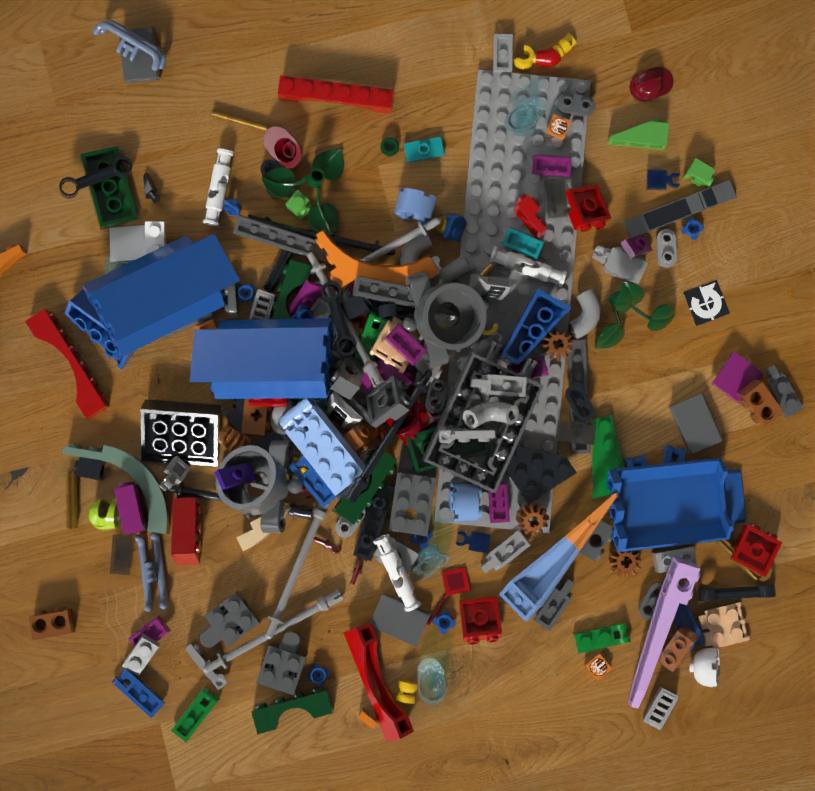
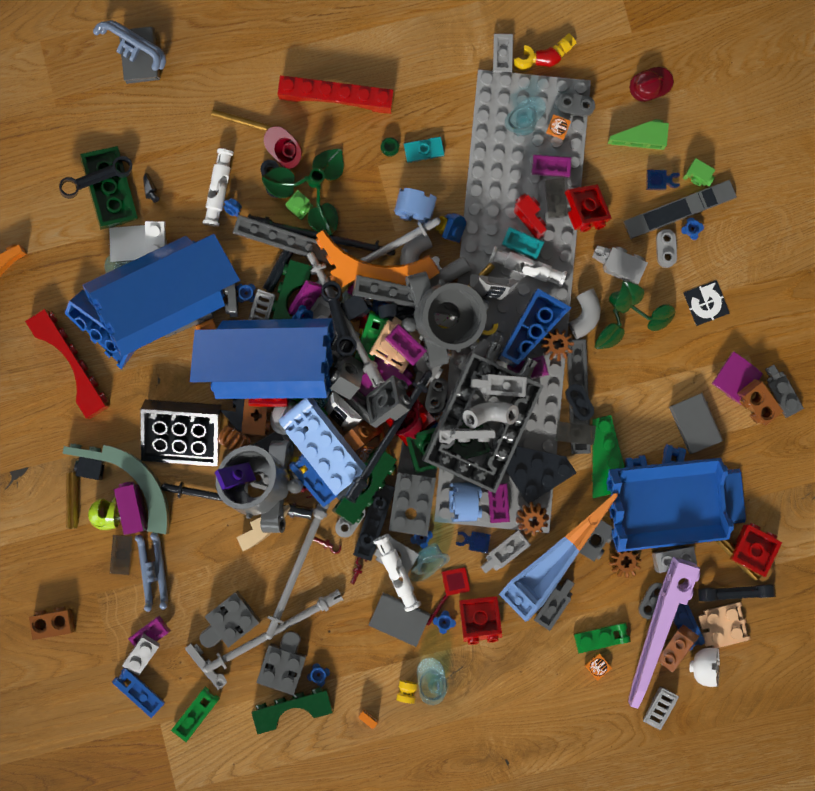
light grey plate [159,456,191,491] -> none
red wedge [171,498,202,565] -> none
red arch [343,622,414,742] -> none
magenta plate [621,234,653,259] -> none

